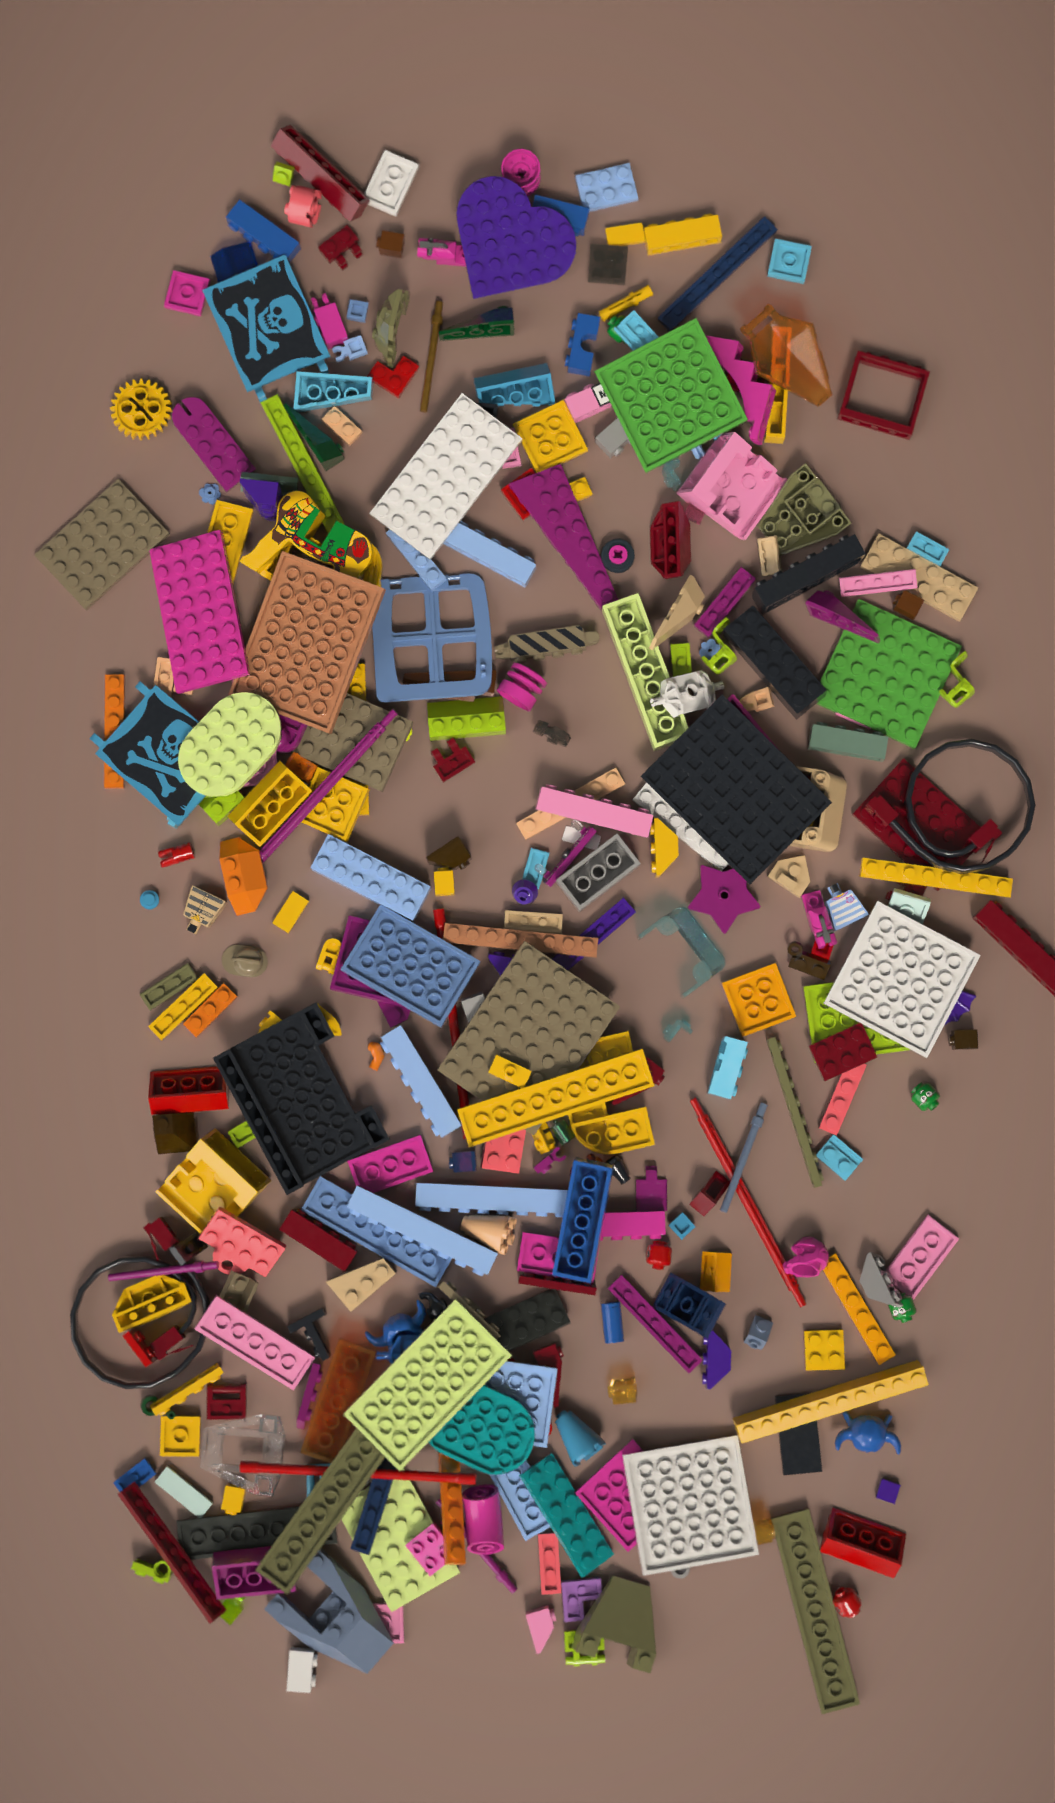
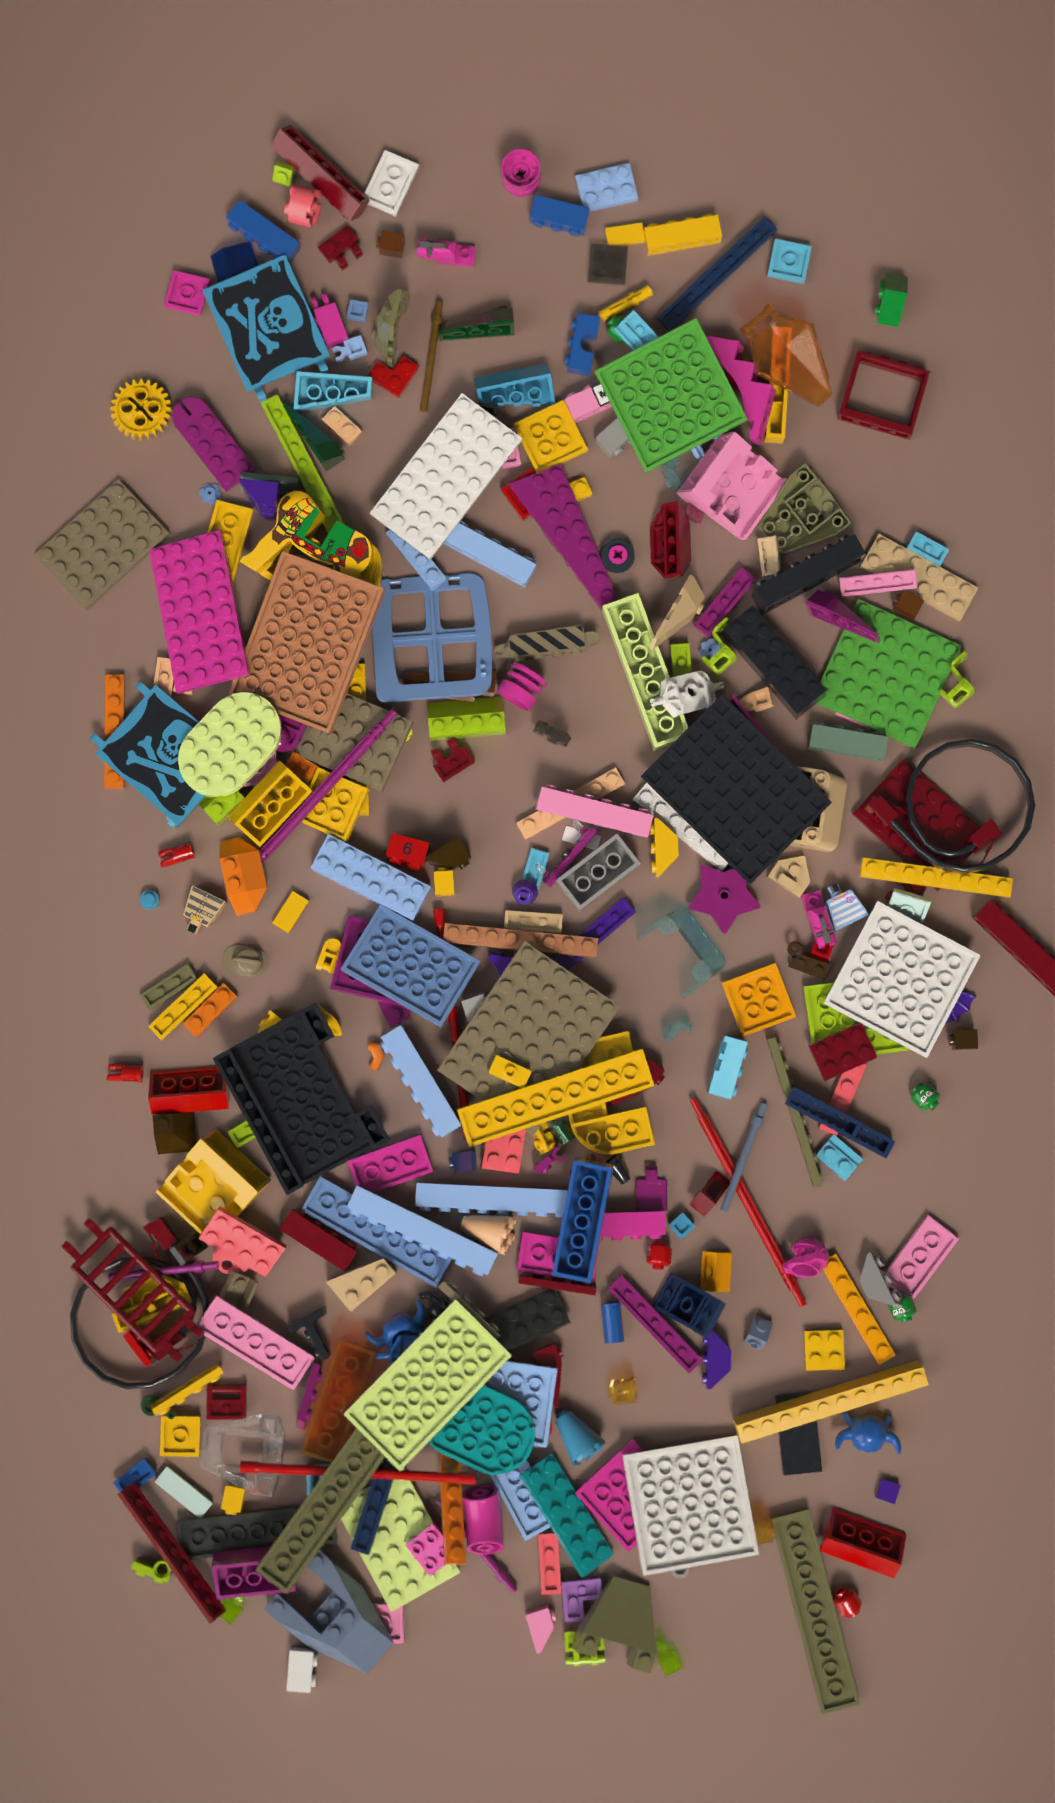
dark purple plate [457,176,576,299] -> none
none -> dark red bar [61,1218,205,1362]
none -> red hinge [106,1064,144,1083]
none -> red brick [386,833,431,871]
none -> clear neon green plate [655,1639,683,1677]
none -> dark blue slope [784,1087,895,1158]
none -> green brick [874,273,908,327]

